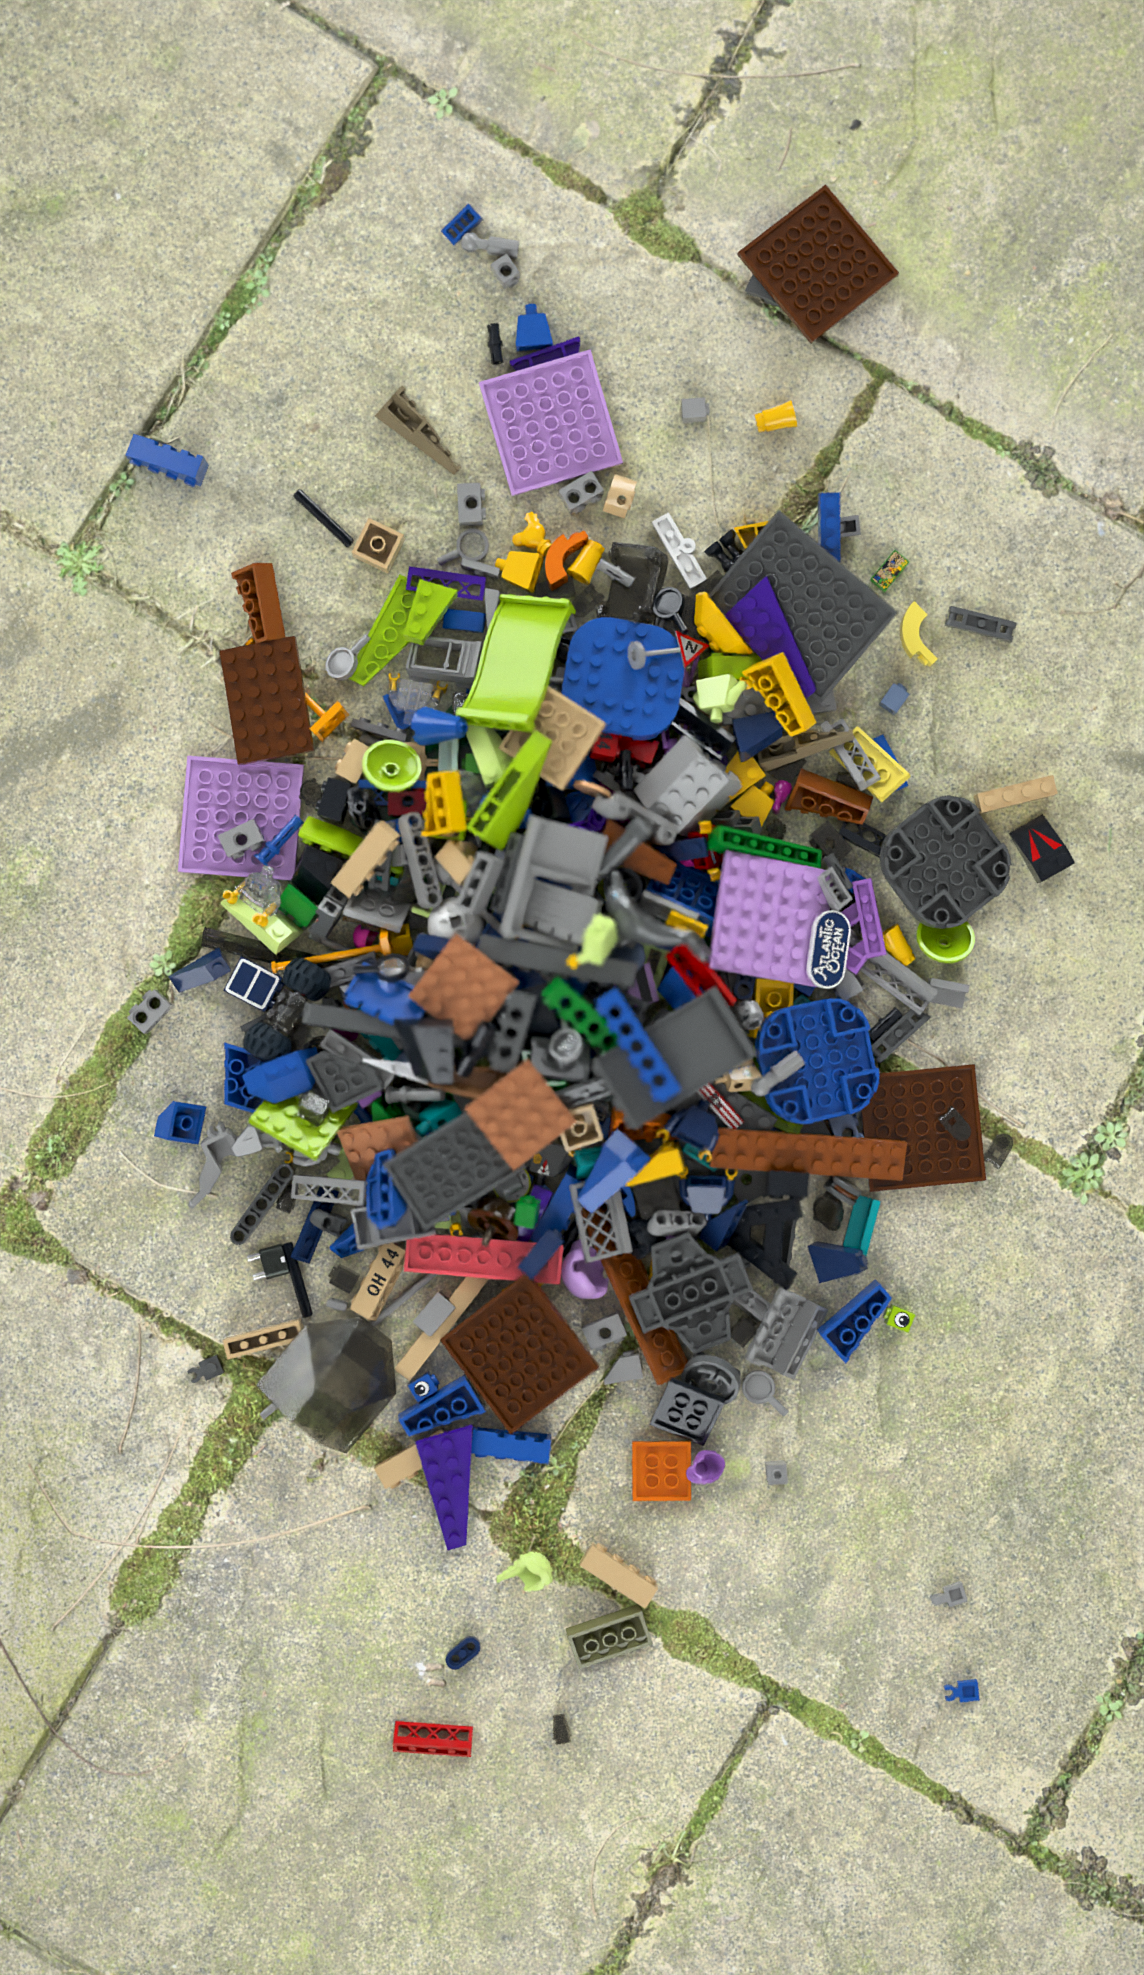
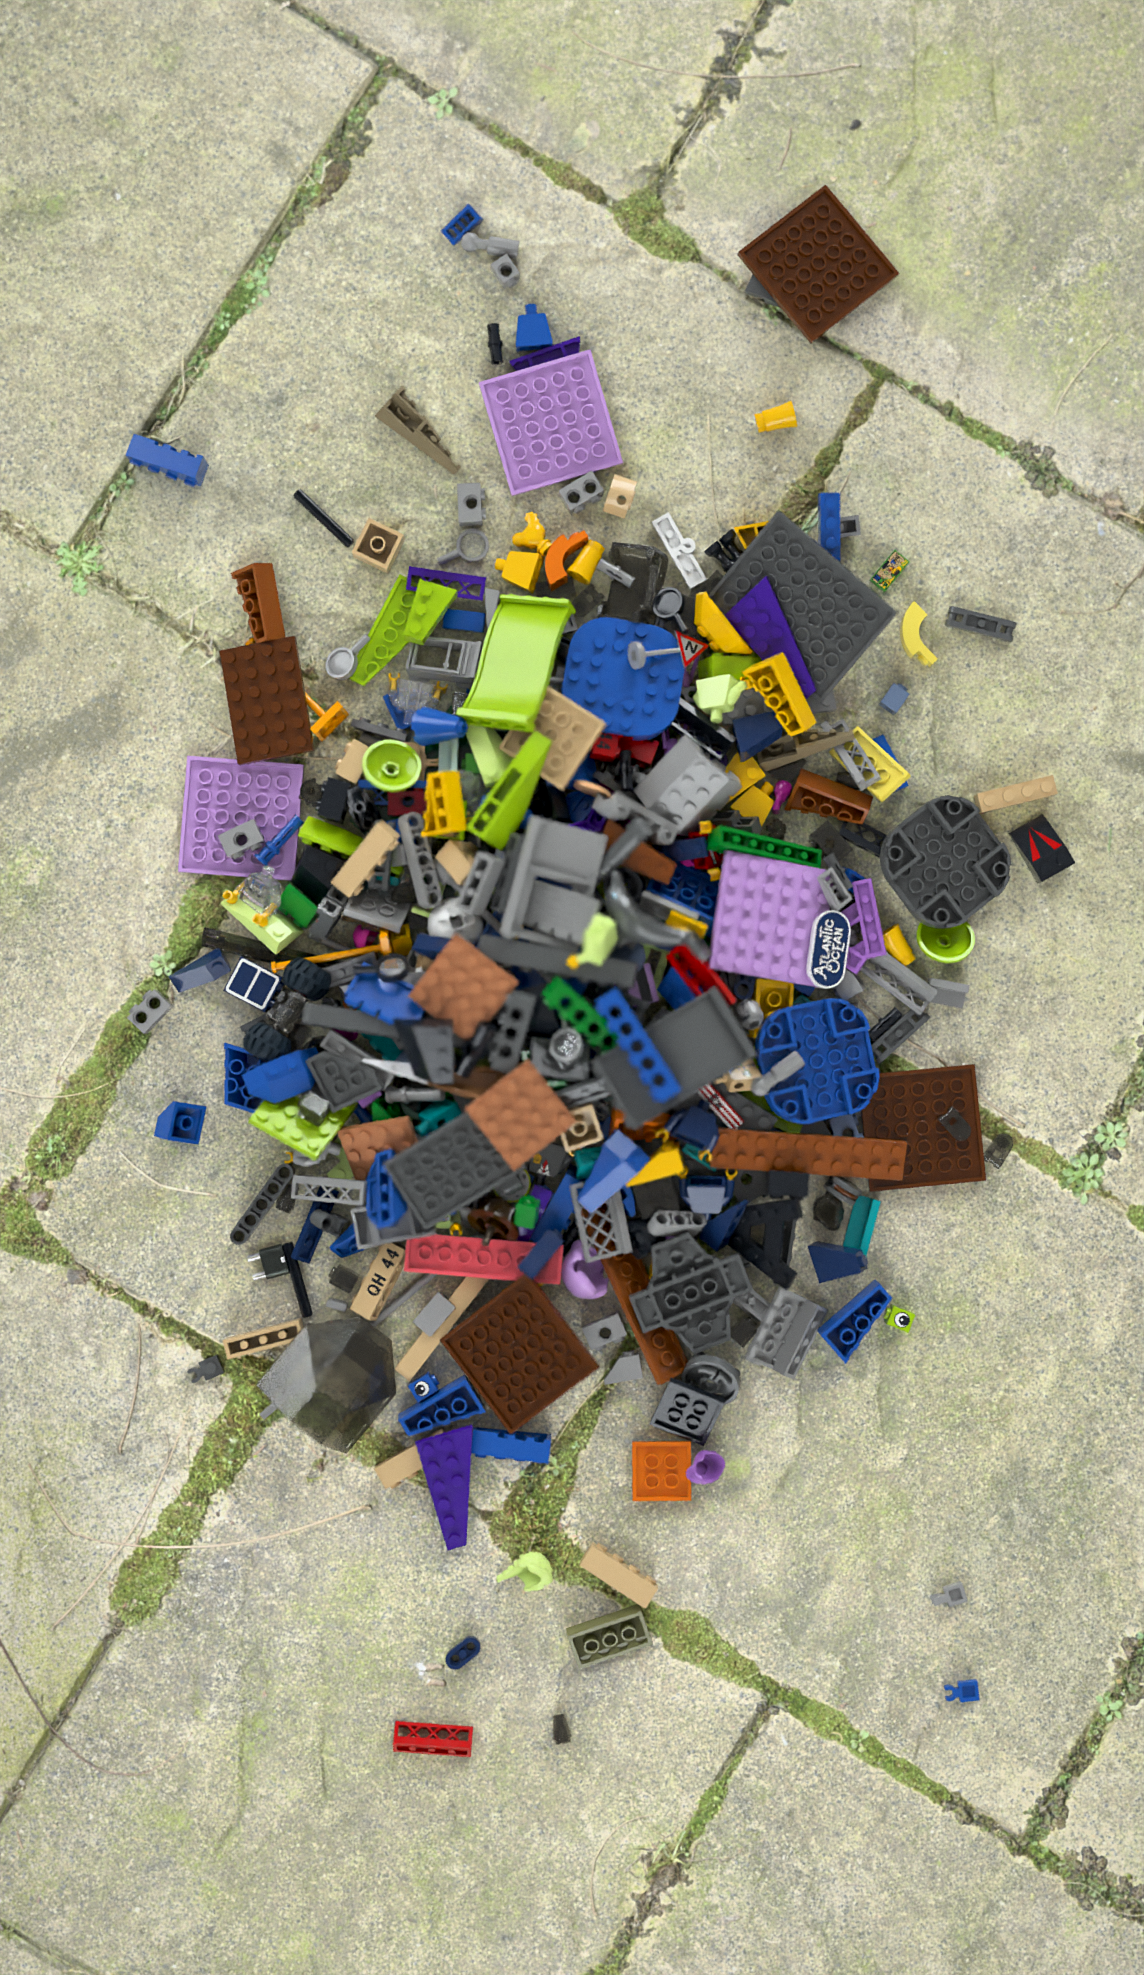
light grey piece [188,1121,283,1208] -> none
light grey plate [461,558,500,579] -> none
light grey brick [681,397,710,423] -> none
light grey piece [742,1370,789,1417] -> none
light grey brick [765,1460,788,1485] -> none

